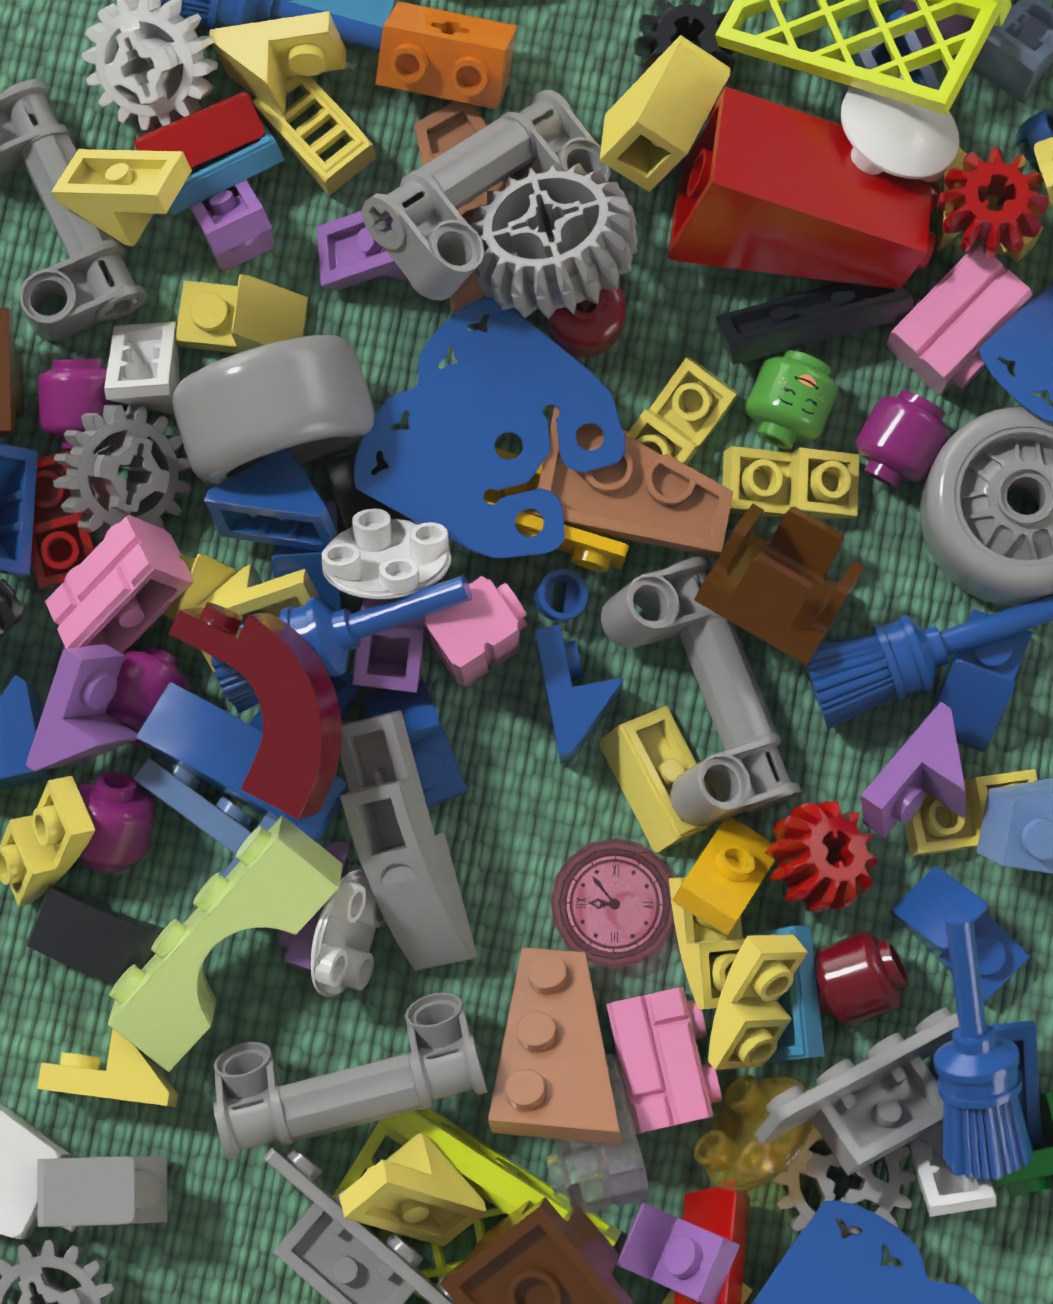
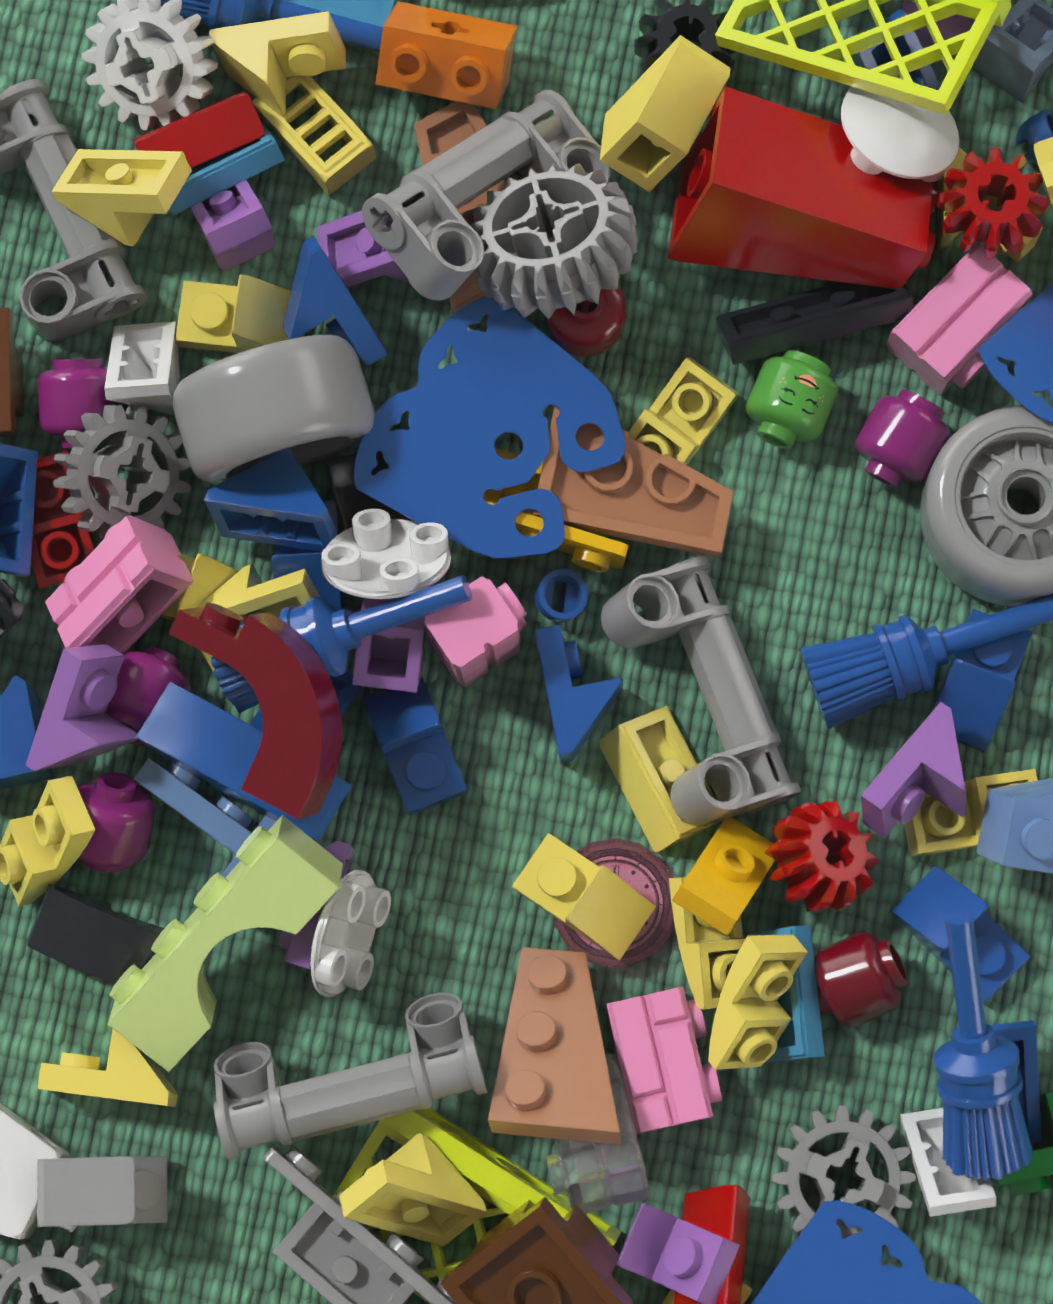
light grey slope [340,710,477,971] -> none
reddish brown panel [694,503,865,665] -> none
clear yellow dish [694,1075,813,1192] -> none
light yellow slope [722,446,859,519] -> none
light grey bracket [754,1007,959,1176] -> none
none -> blue slope [283,236,388,367]
none -> light yellow slope [512,833,656,961]

